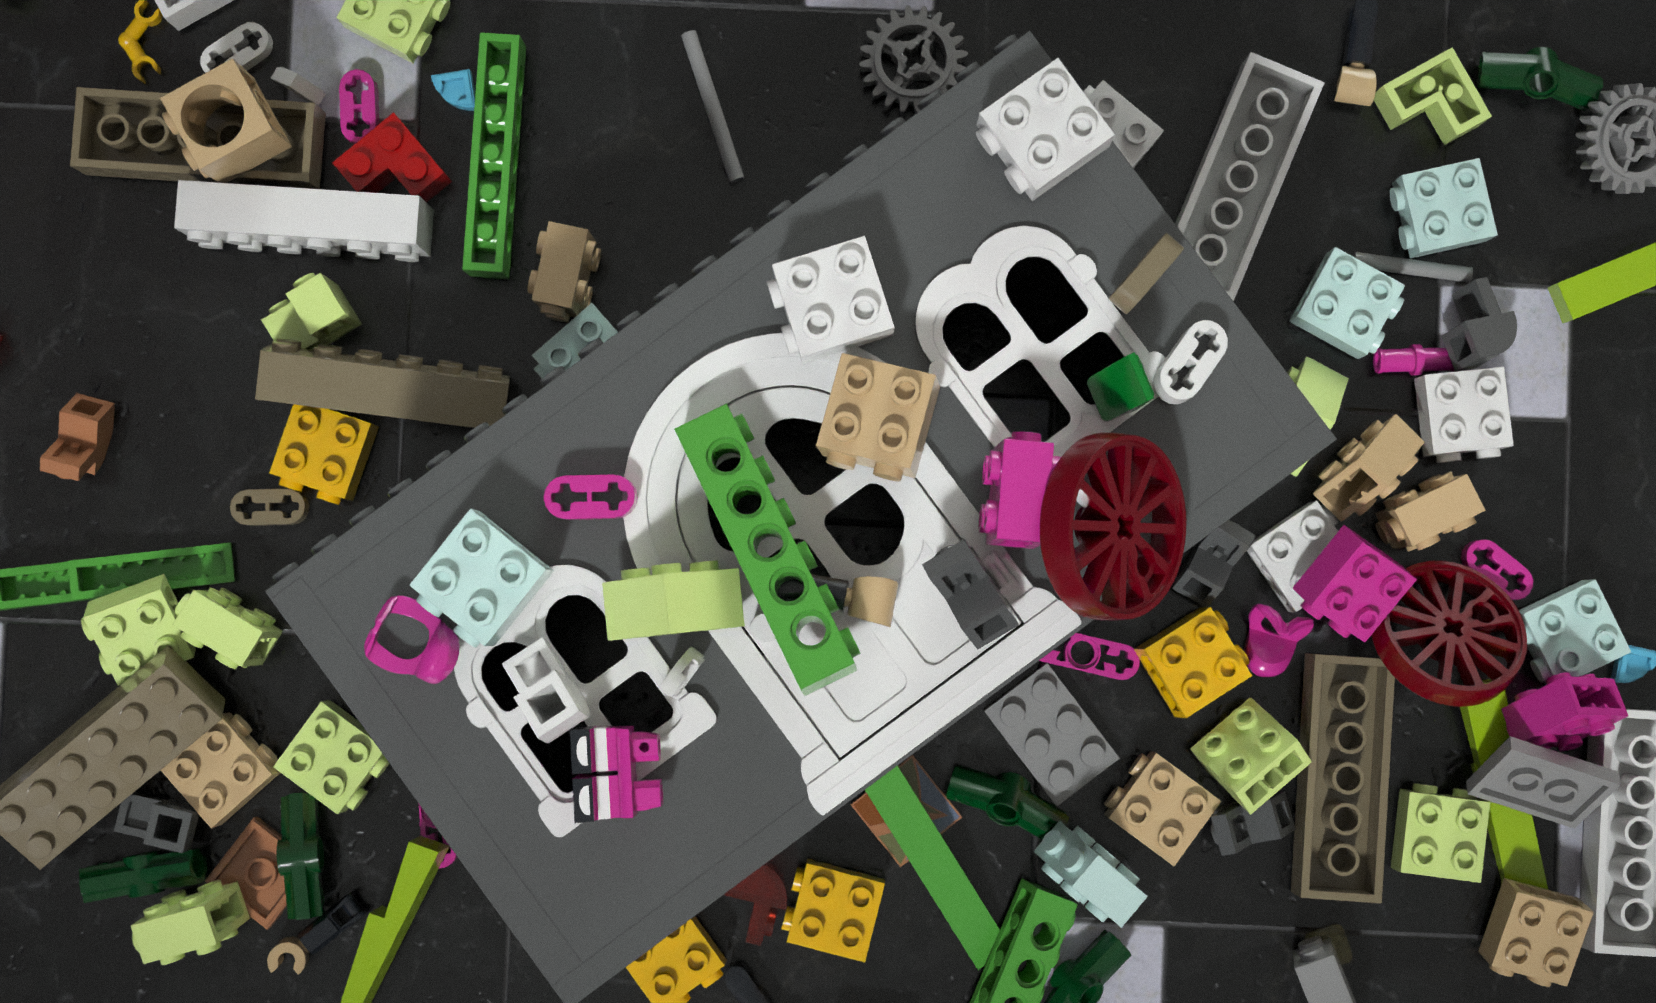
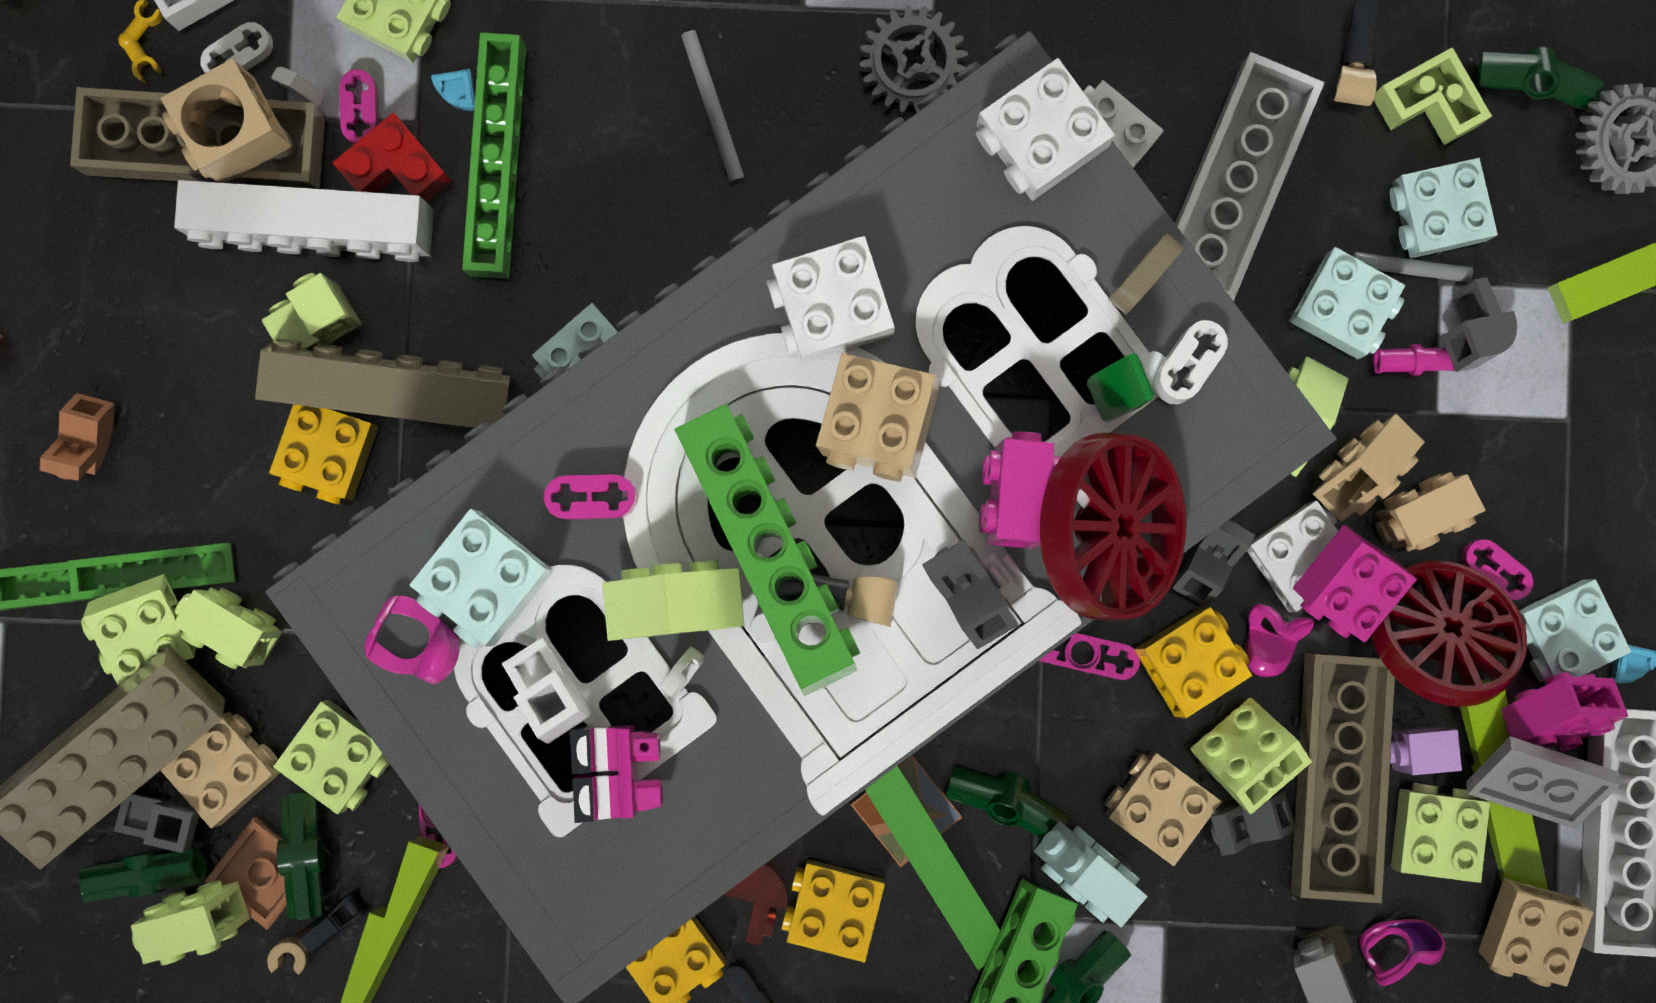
dark tan beam [230,489,309,526] -> none
tan brick [528,221,601,323] -> none
light grey plate [983,663,1120,806] -> none
white brick [1414,367,1514,463] -> none
none -> dark pink piece [1359,919,1445,986]
none -> lavender piece [1390,725,1462,775]

